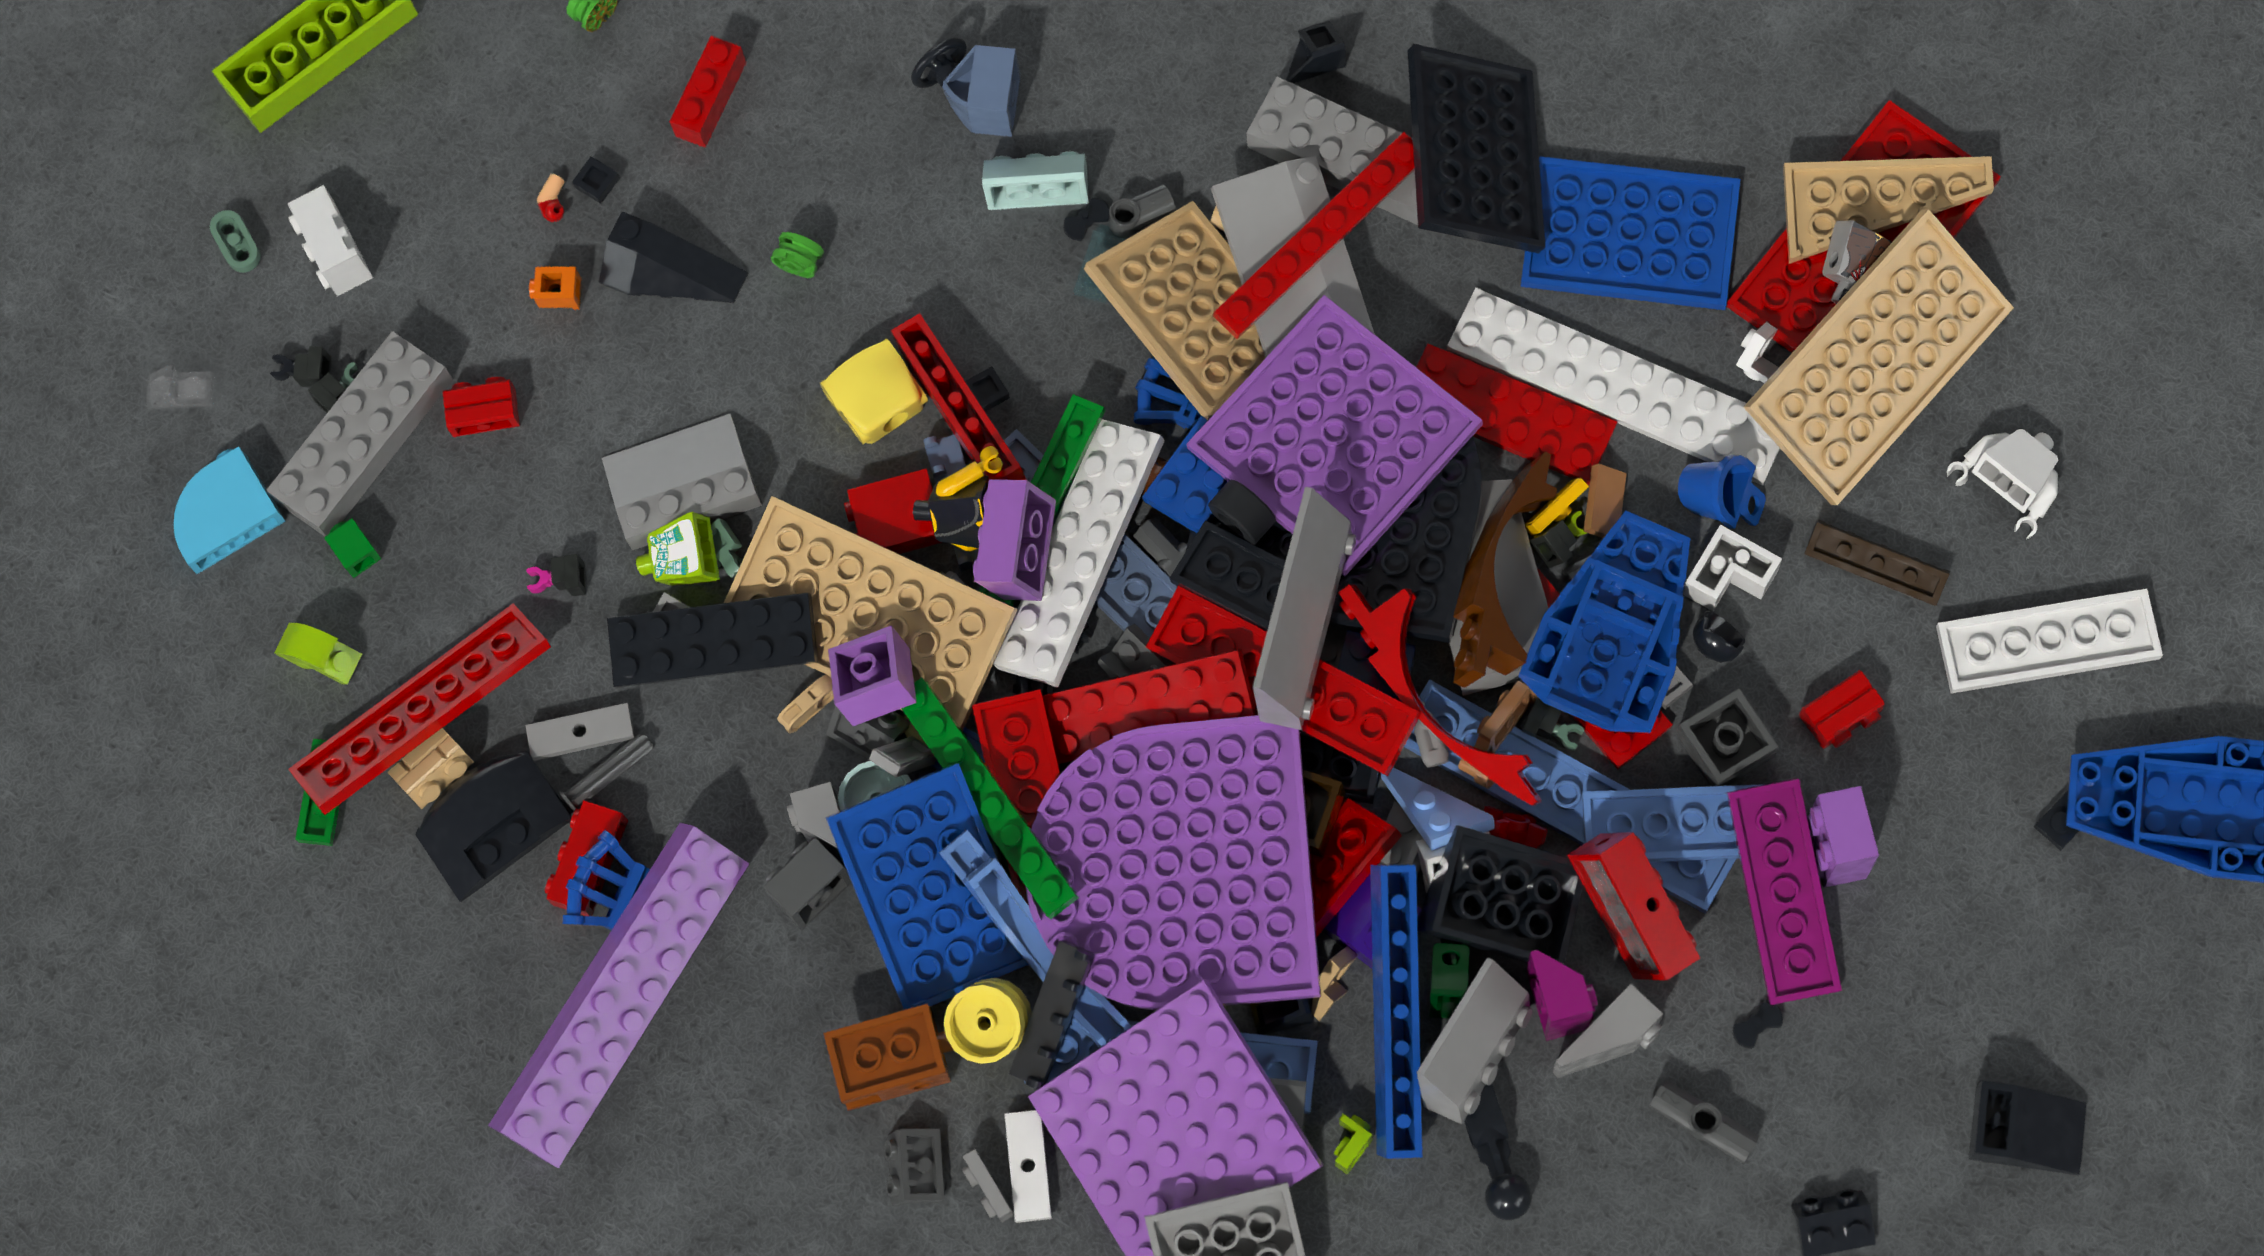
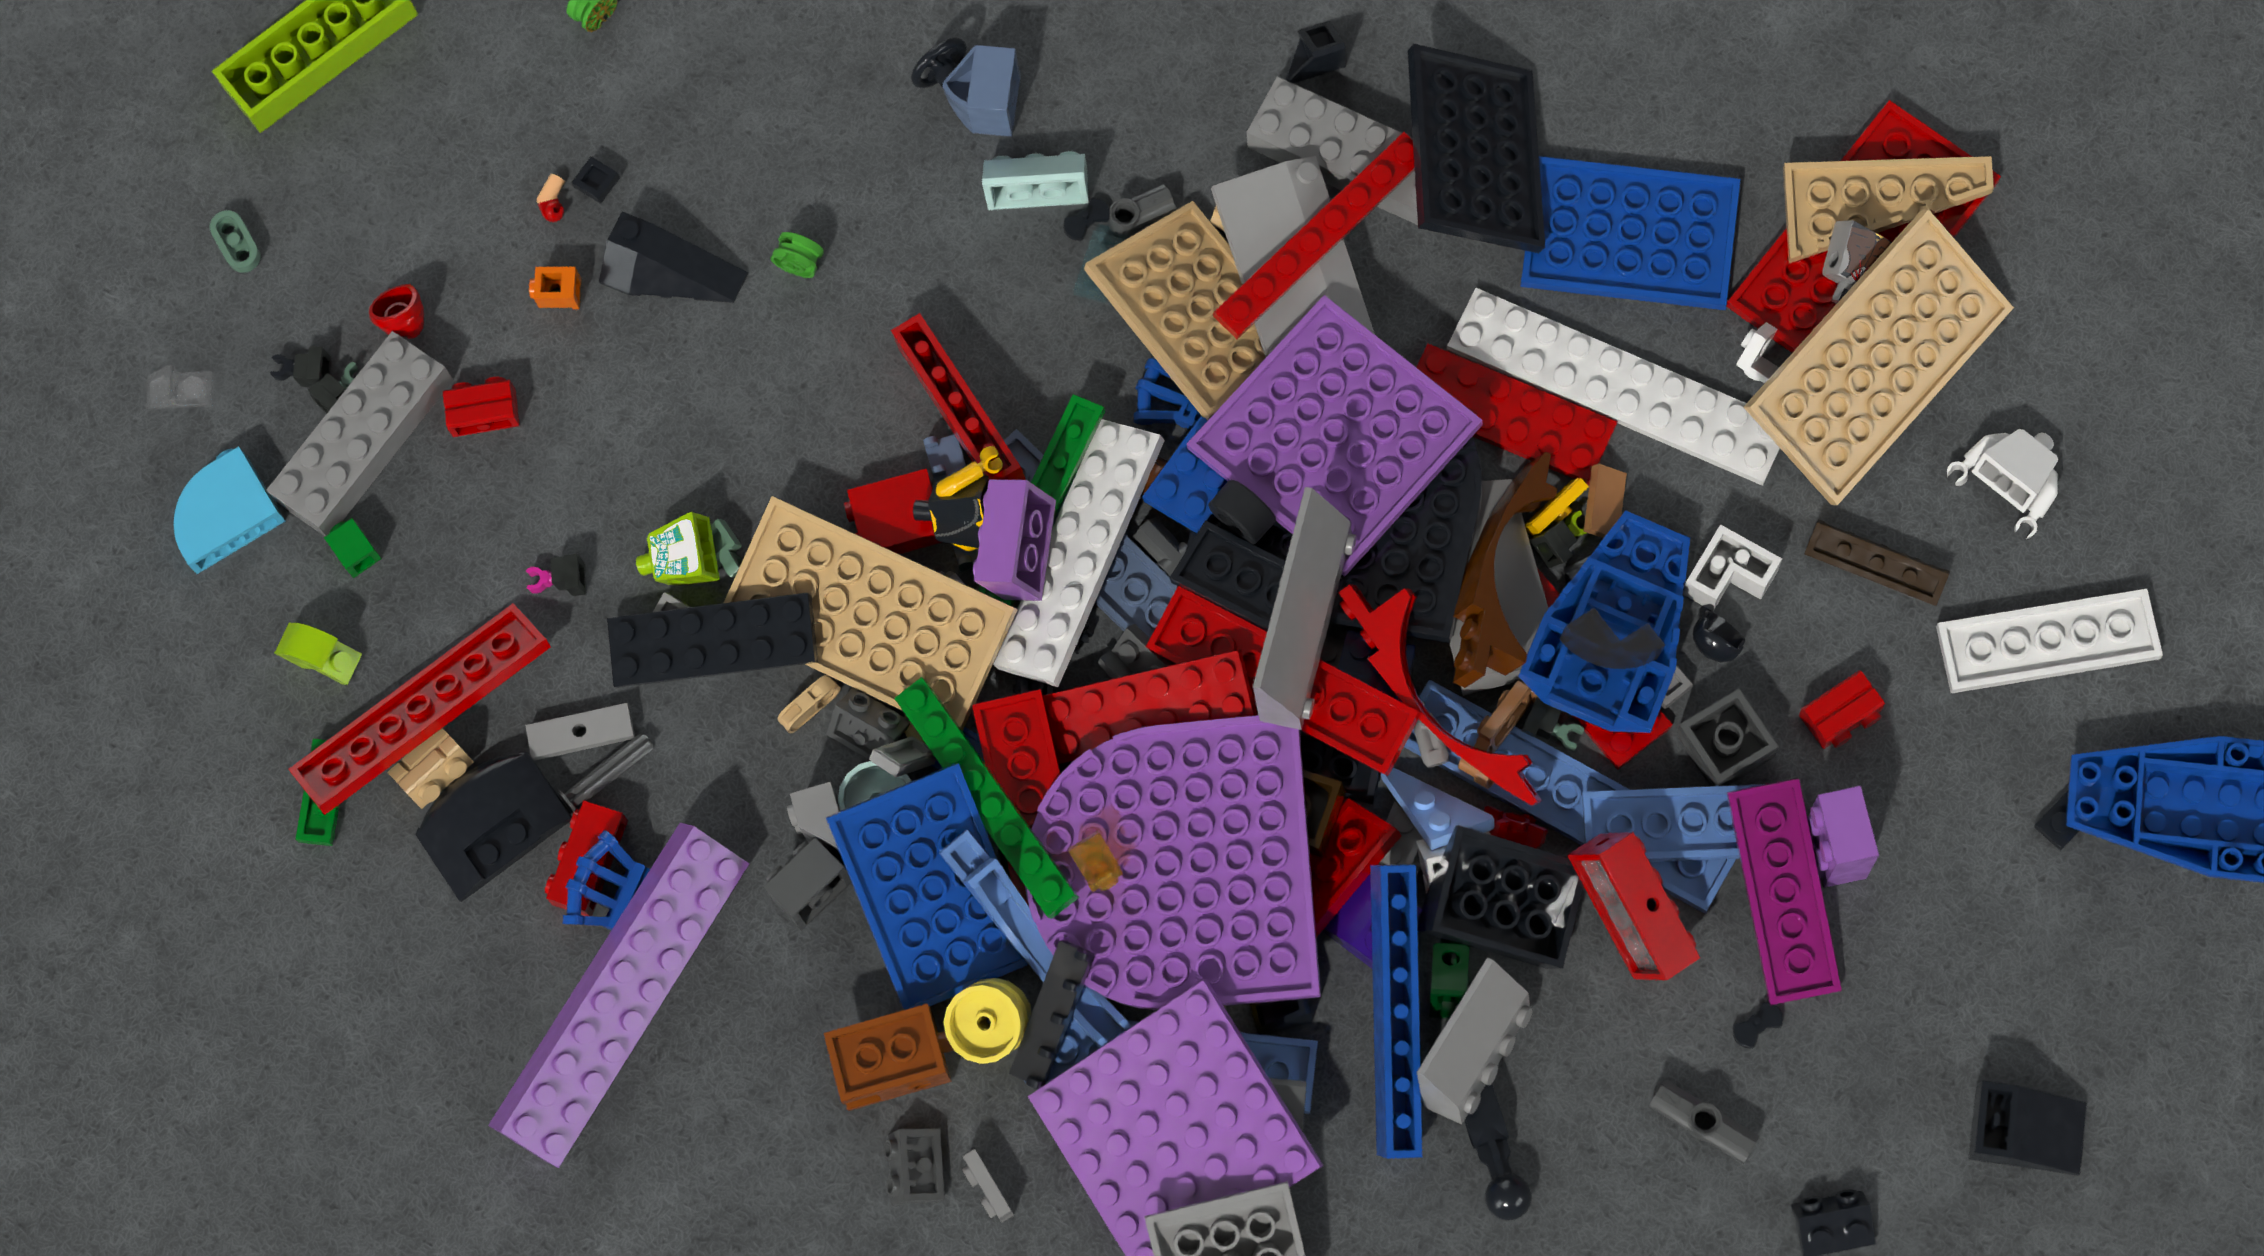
white wedge [288,185,373,296] -> none
light grey slope [602,413,762,551] -> none
red brick [669,36,747,148] -> none
light yellow piece [820,339,928,445] -> none
medium lavender brick [828,625,917,726] -> none
black plate [965,366,1010,412] -> none
white tile [1005,1110,1052,1223] -> none
tan slope [1312,946,1358,1021] -> none
lime bracket [1334,1114,1373,1175] -> none
magenta slope [1526,950,1598,1041] -> none
light grey slope [1553,984,1663,1078] -> none
blue container [1678,455,1766,529] -> none
none -> red hat [369,284,425,339]
none -> clear yellow bracket [1068,830,1123,892]
none -> clear smoke brick [1560,608,1665,669]

